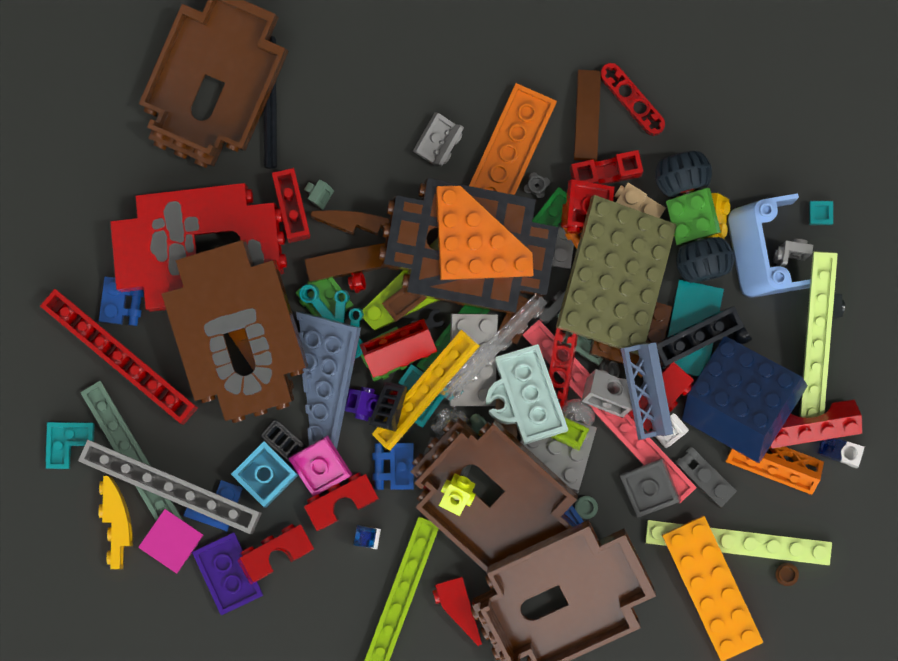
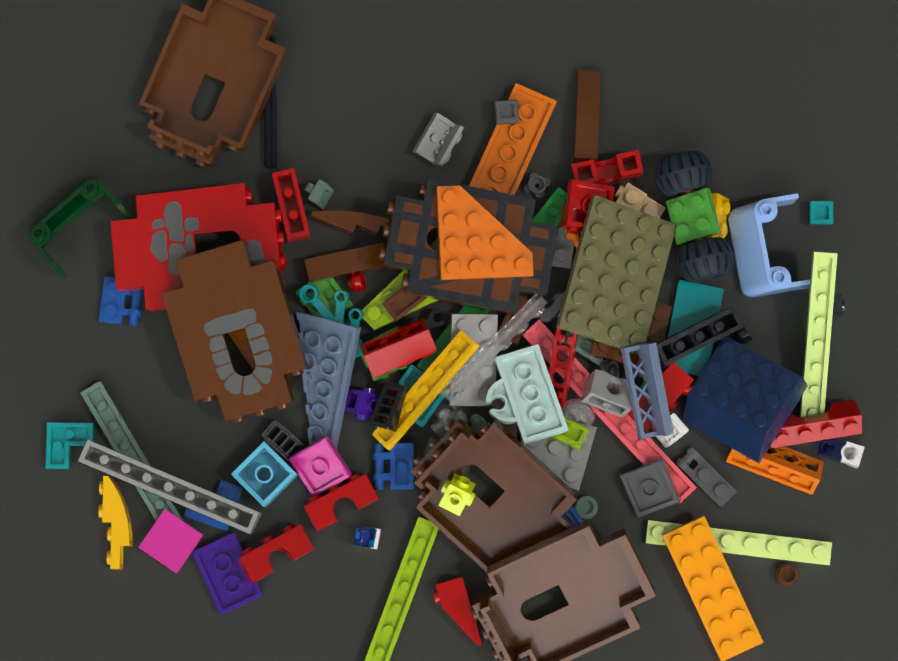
red brick [40,289,198,425] -> none
red beam [601,63,665,136] -> none
light grey bracket [773,239,813,267] -> none
none -> dark green windscreen [28,176,134,279]
none -> dark grey tile [495,100,519,125]

